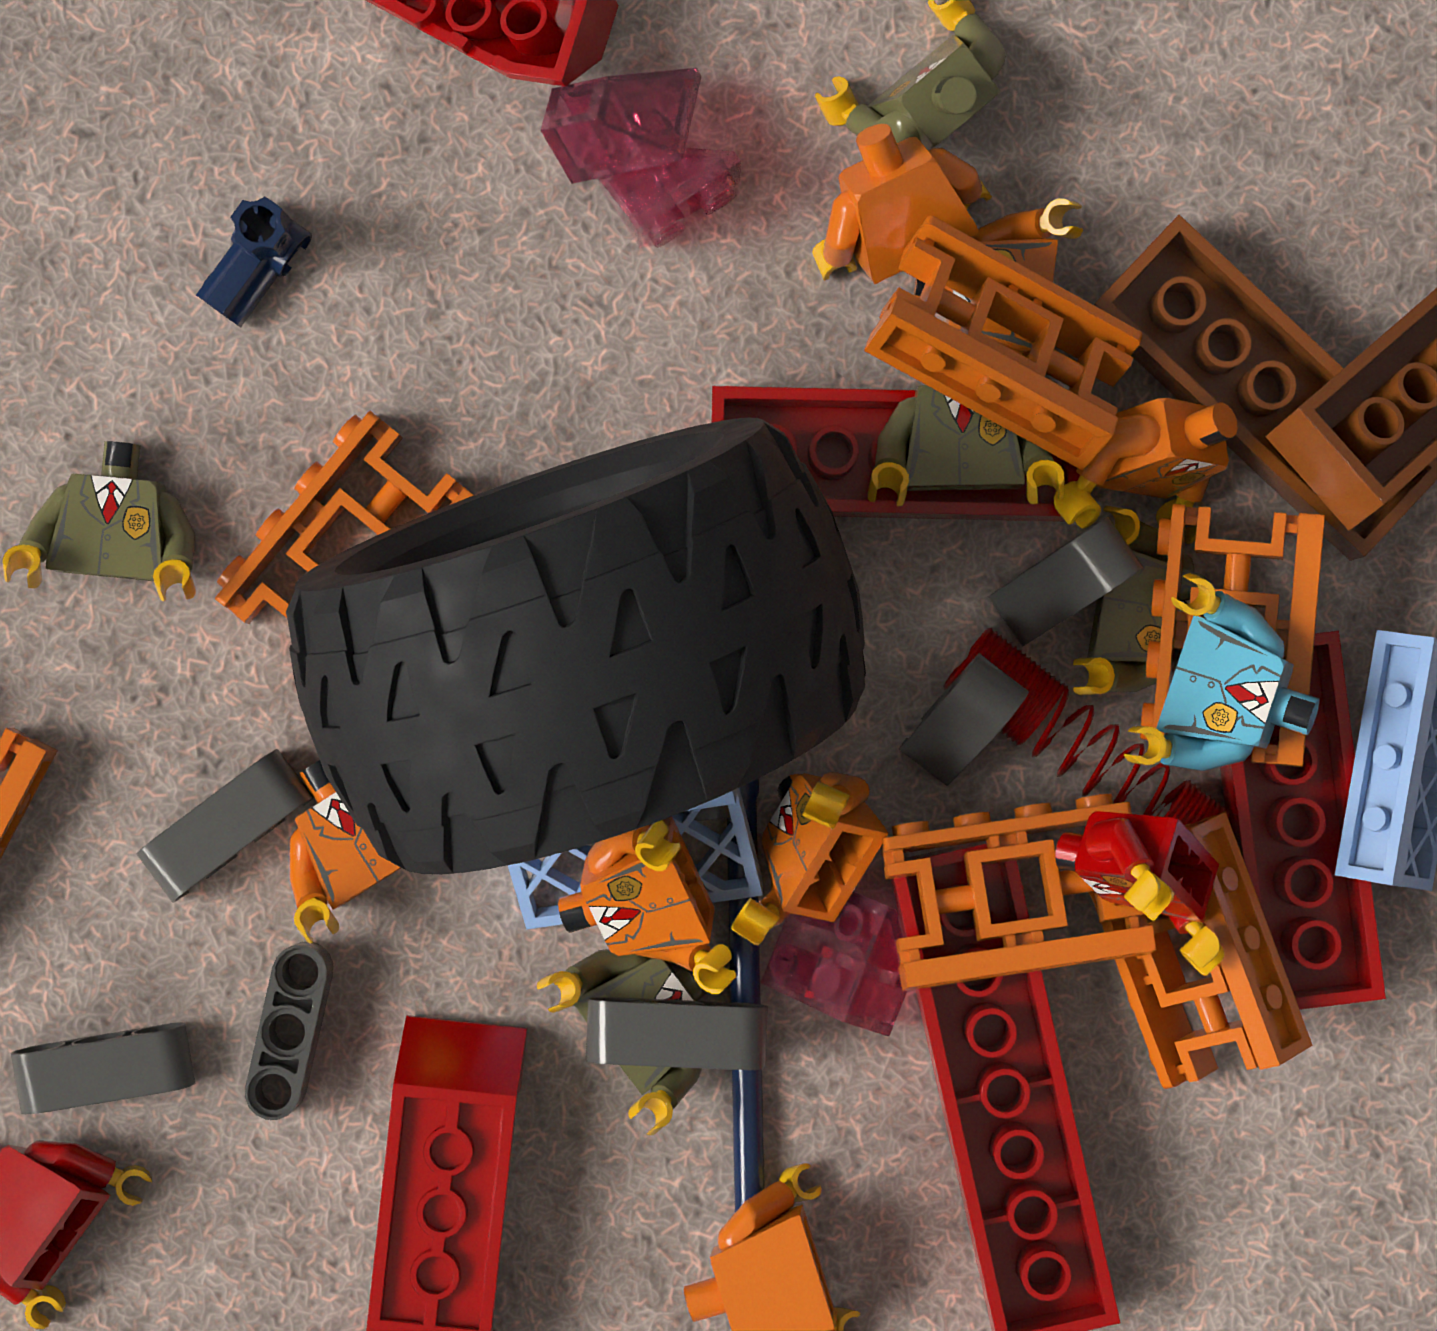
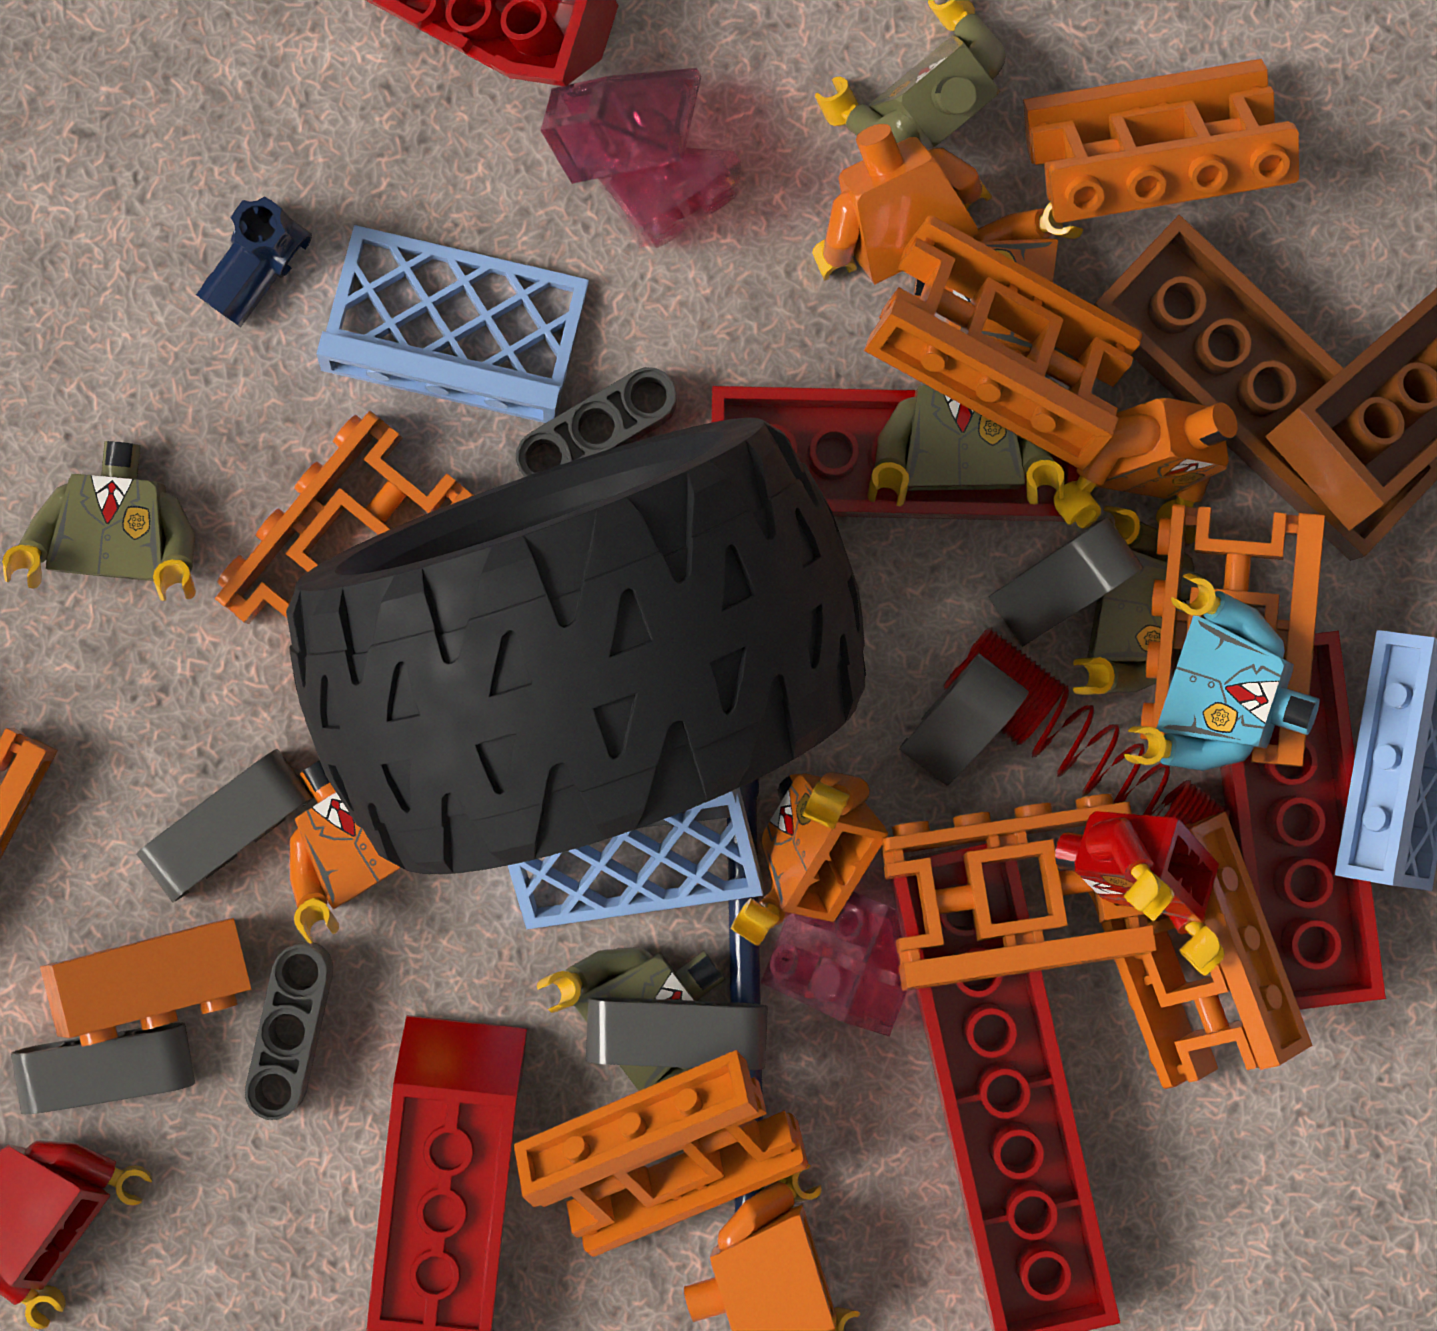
orange torso [558,816,737,994] -> none
none -> orange wedge [40,918,252,1047]
none -> light blue fence [316,225,589,423]
none -> orange fence [514,1050,808,1257]
none -> dark grey beam [516,367,677,477]
none -> orange fence [1023,59,1299,223]

